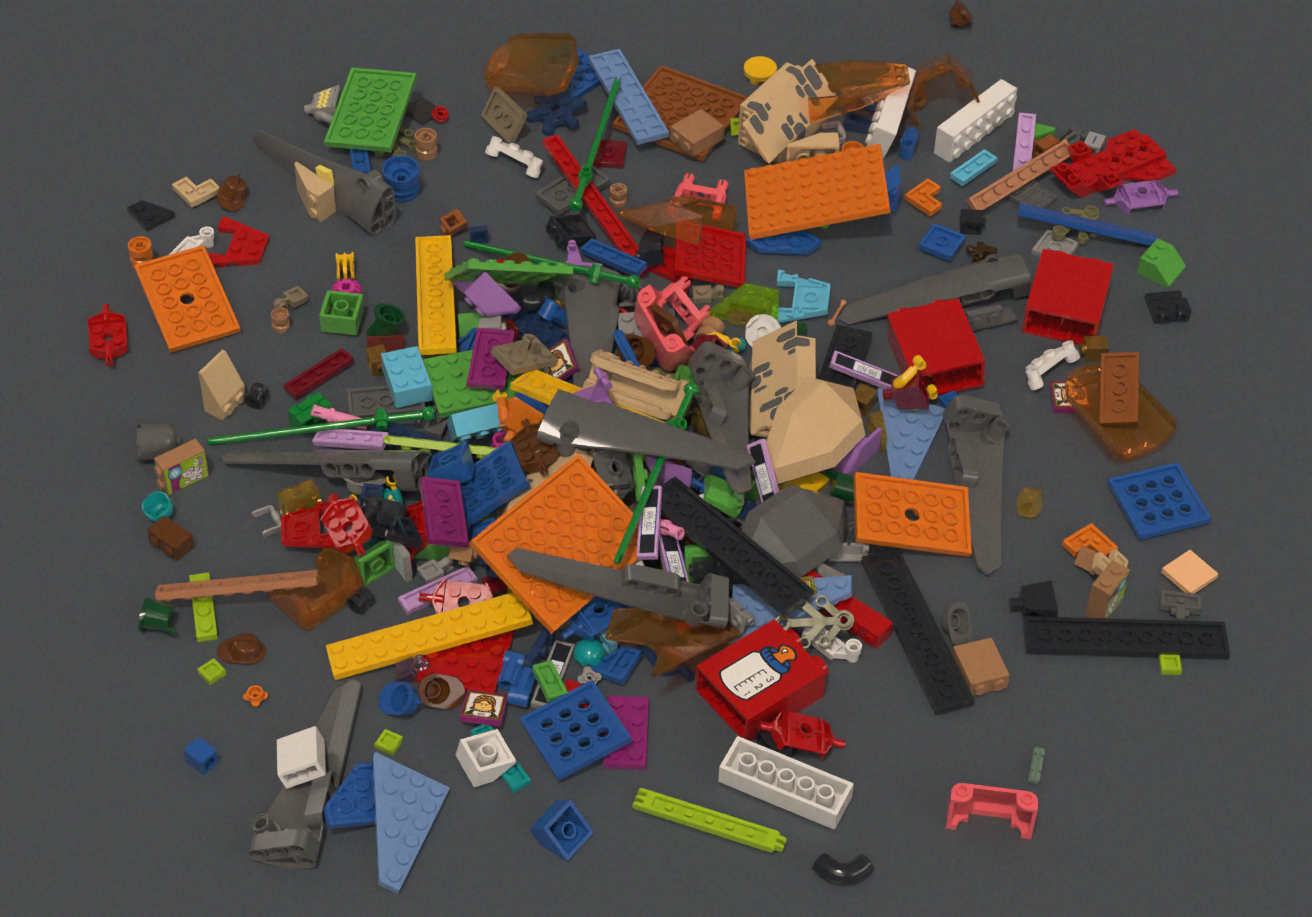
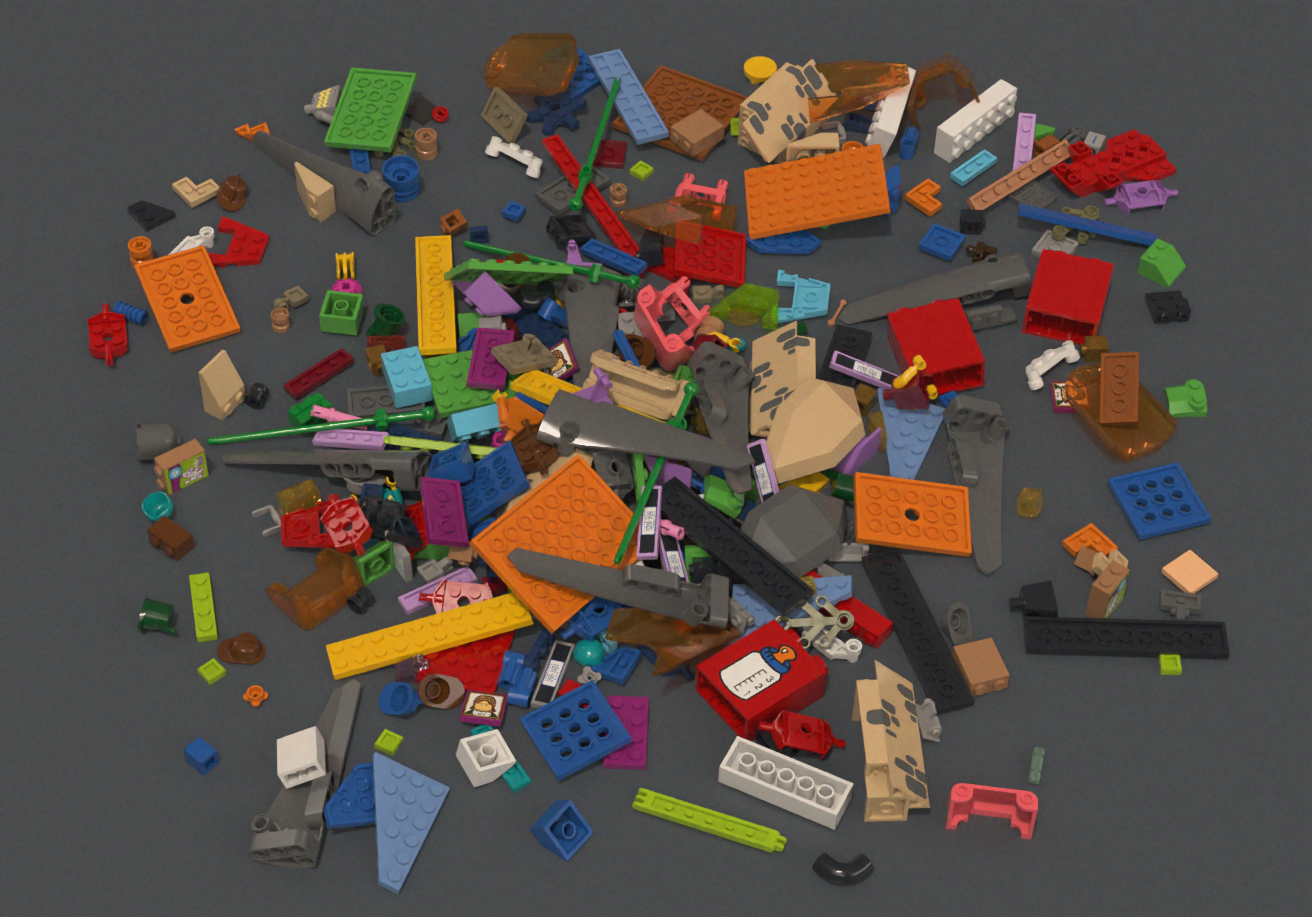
nougat plate [155,570,319,602] -> none
light yellow tile [315,165,334,186] -> none
bright green plate [532,660,568,703] -> none
reddish brown plate [650,303,688,345] -> none
white tile [745,314,781,347] -> none
reddish brown piece [948,0,973,28] -> none
none -> blue piece [113,300,148,326]
none -> orange slope [234,122,271,142]
none -> blue plate [502,201,526,222]
none -> lime tile [630,161,654,181]
none -> tan panel [852,660,930,822]
none -> light grey hinge [915,699,942,742]
none -> bright green slope [1163,379,1207,417]

